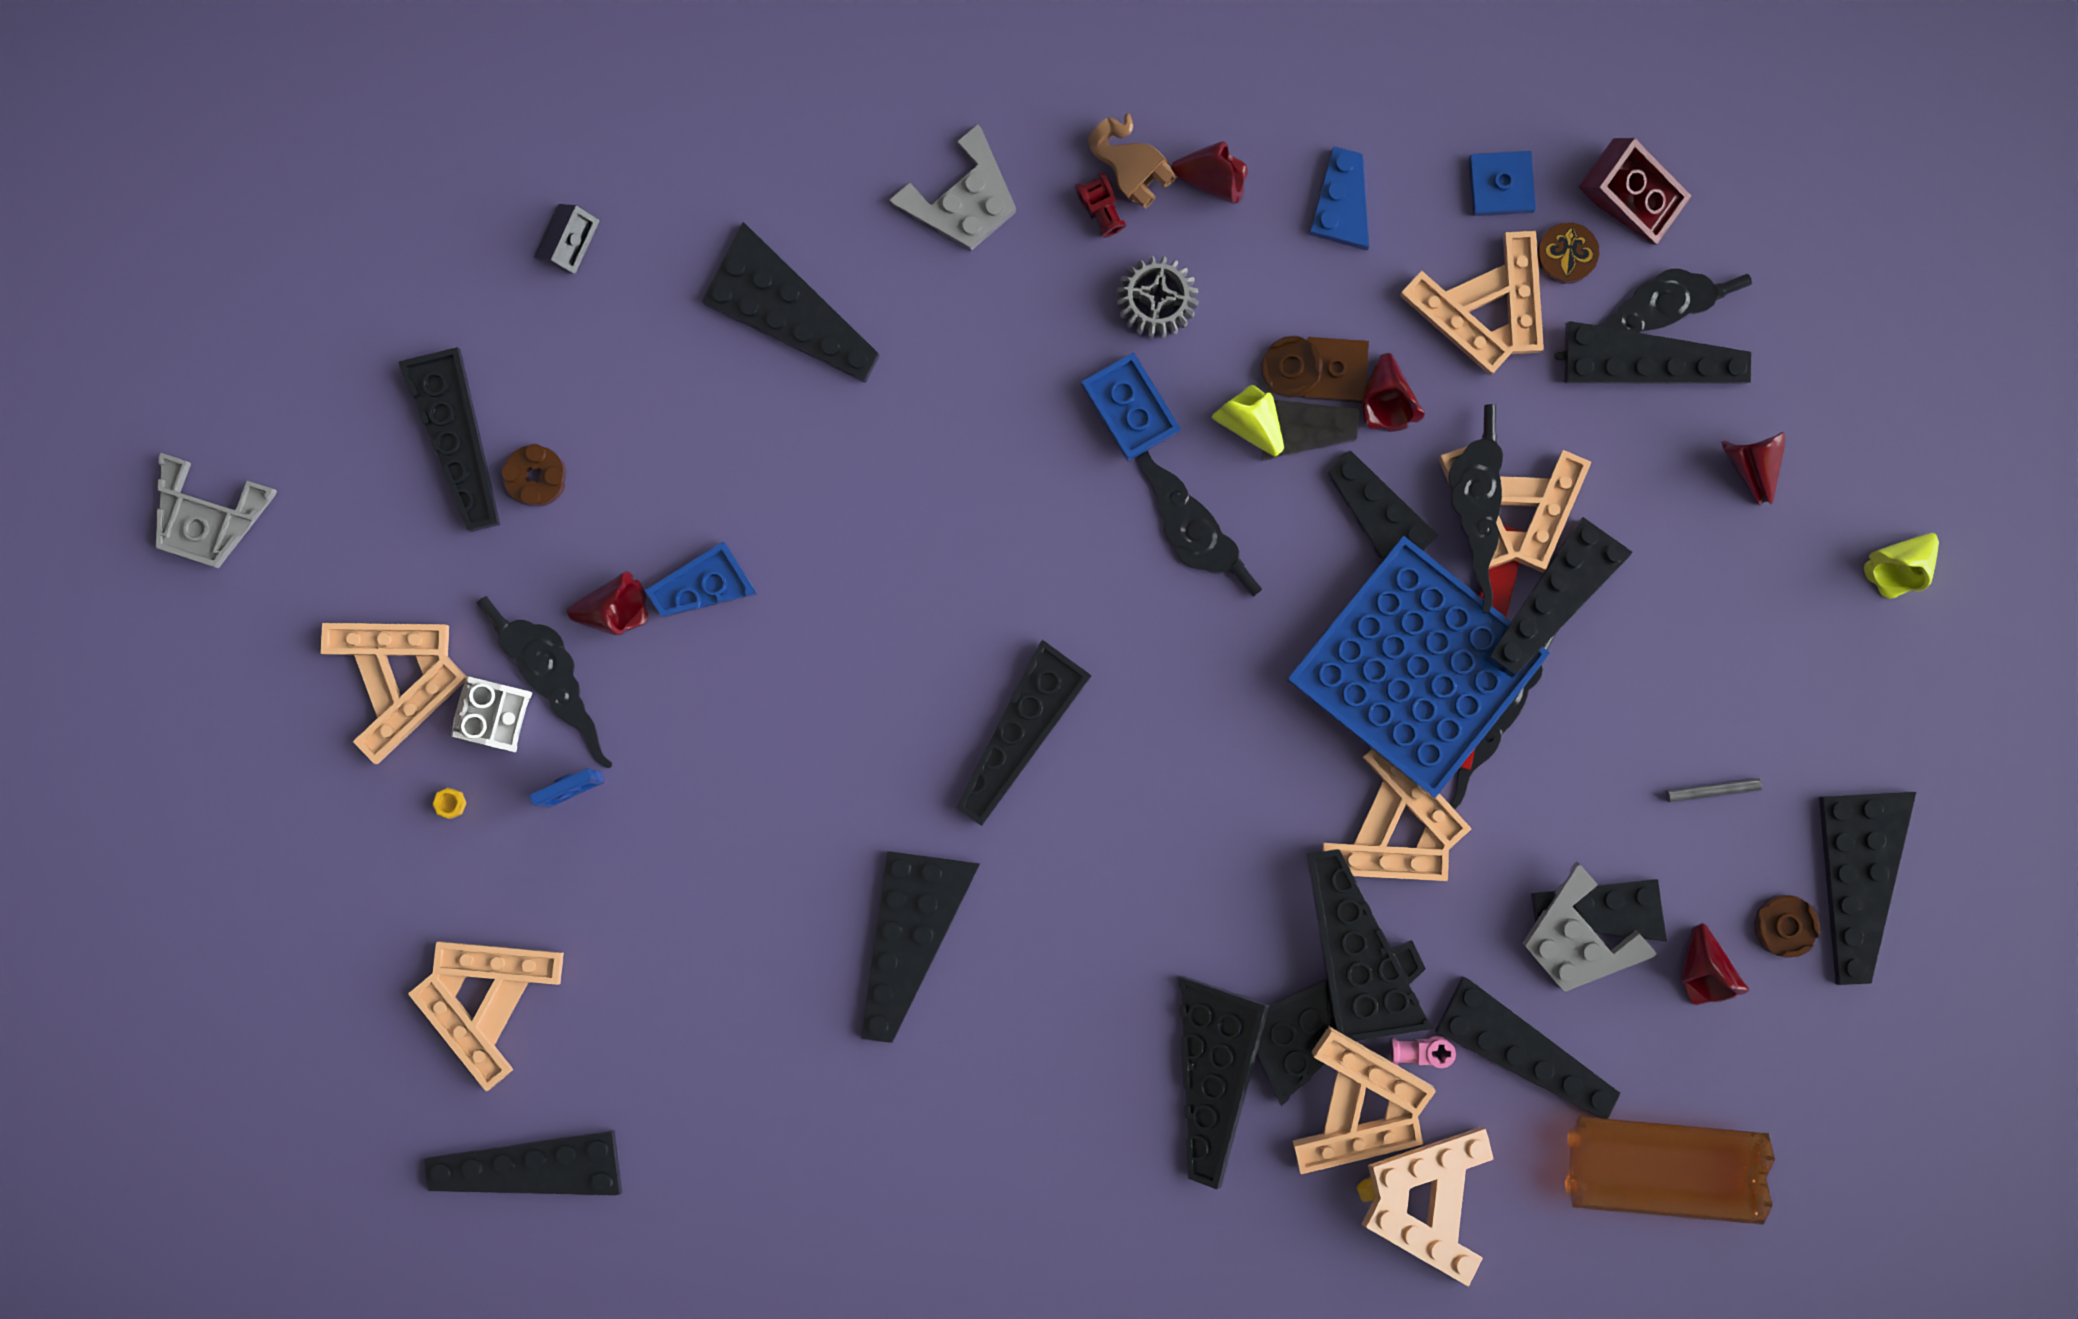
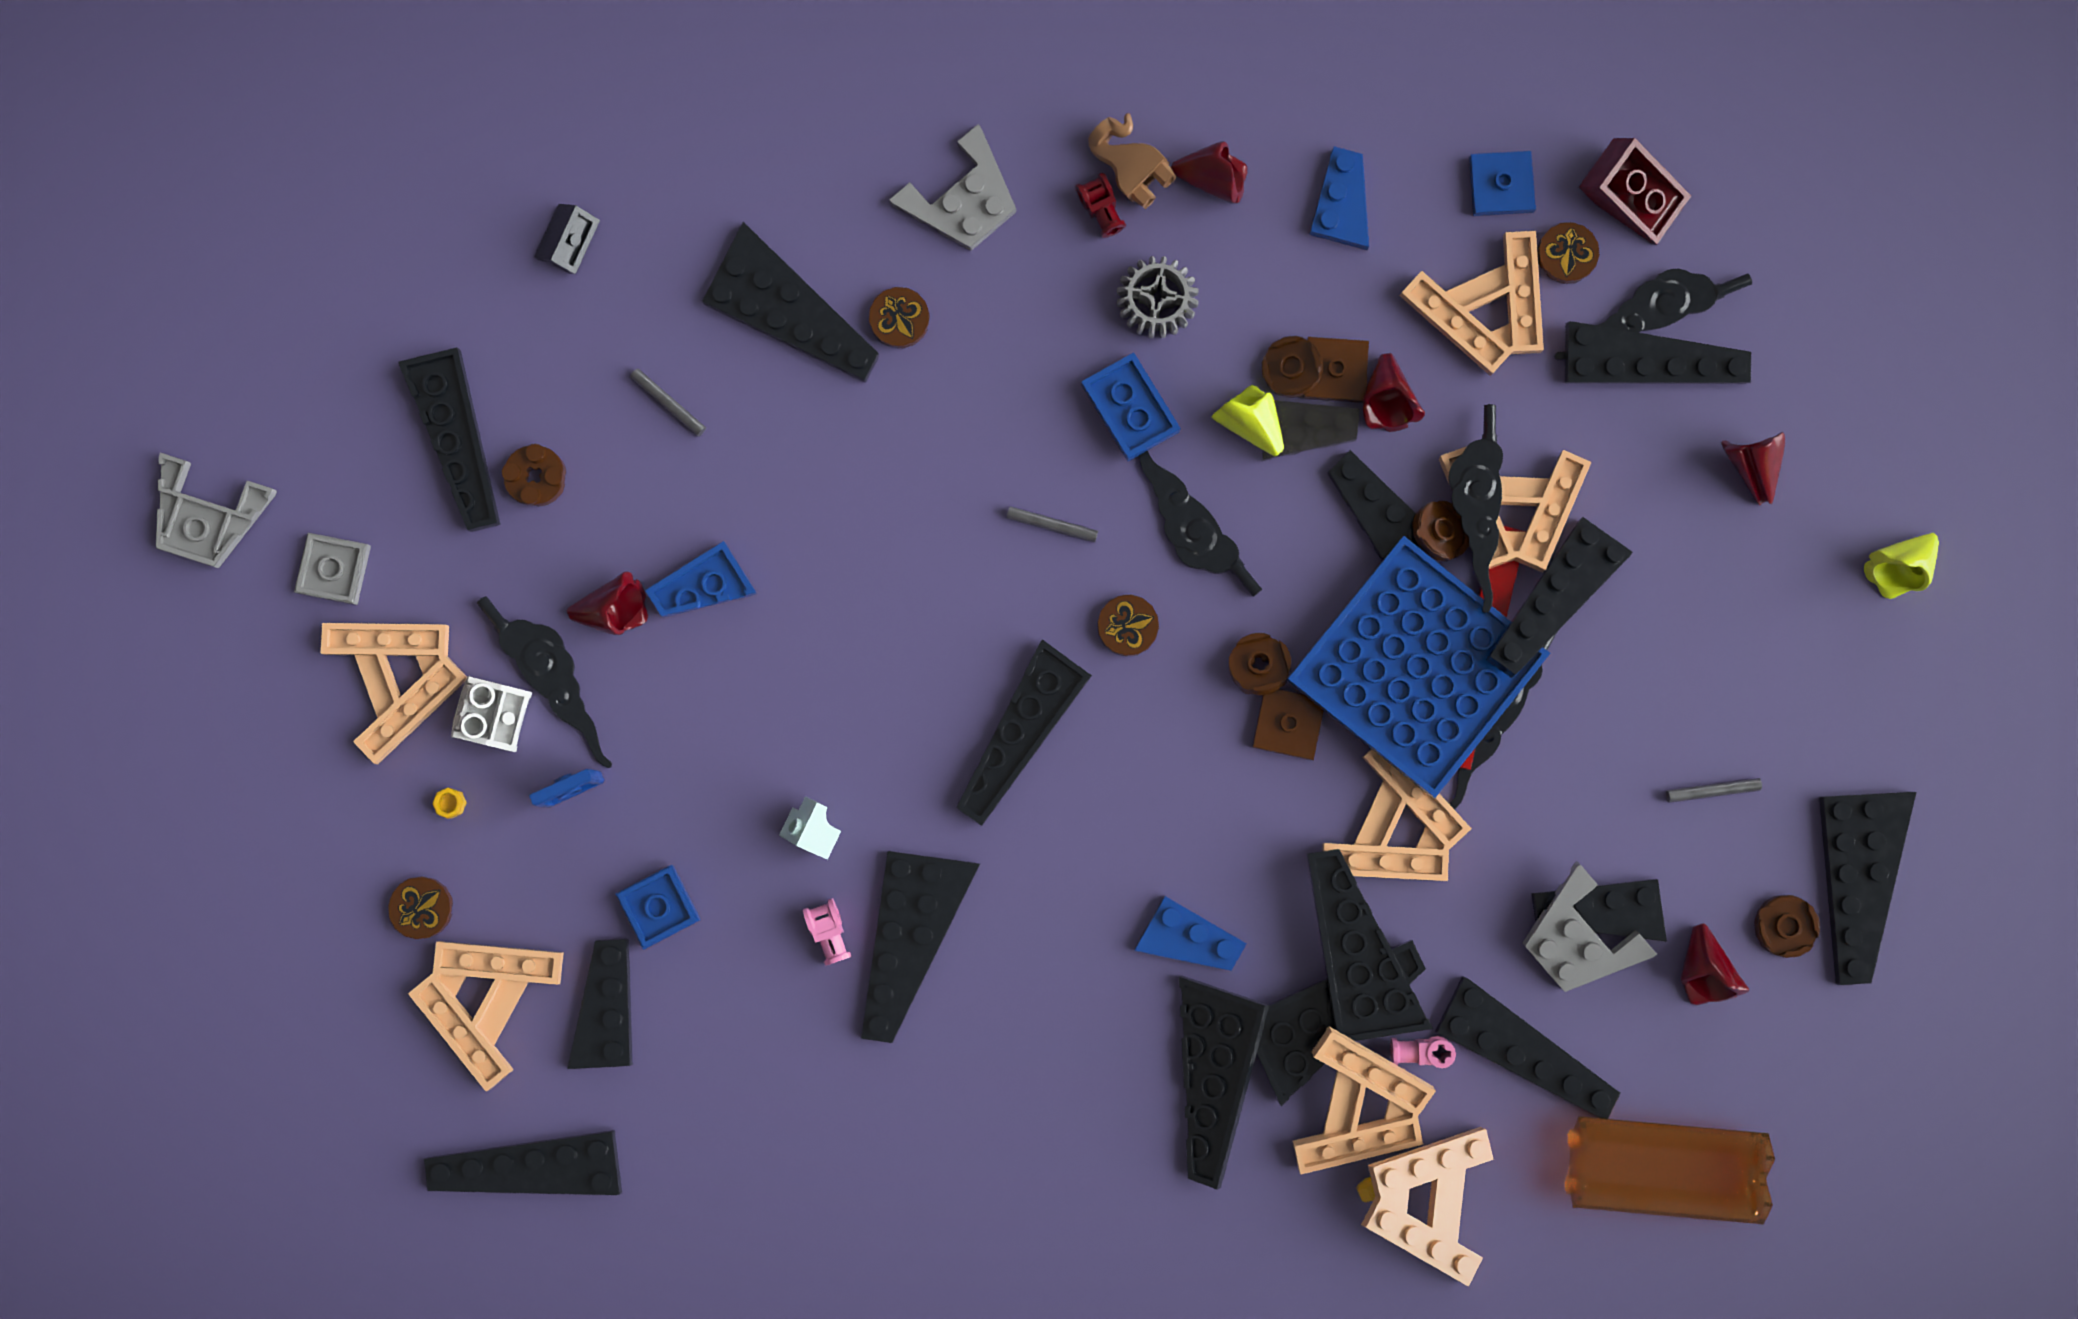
none -> light grey tile [294,533,371,605]
none -> reddish brown tile [388,877,453,939]
none -> black wing [567,939,633,1069]
none -> blue plate [616,865,701,950]
none -> flat silver bar [630,368,706,437]
none -> light aqua brick [779,796,841,859]
none -> bright pink connector [803,898,851,966]
none -> reddish brown tile [869,287,930,348]
none -> flat silver bar [1007,507,1098,542]
none -> tile [1097,595,1159,657]
none -> blue wing [1134,896,1247,971]
none -> reddish brown plate [1229,633,1291,695]
none -> reddish brown plate [1252,689,1324,761]
none -> reddish brown tile [1413,500,1469,561]

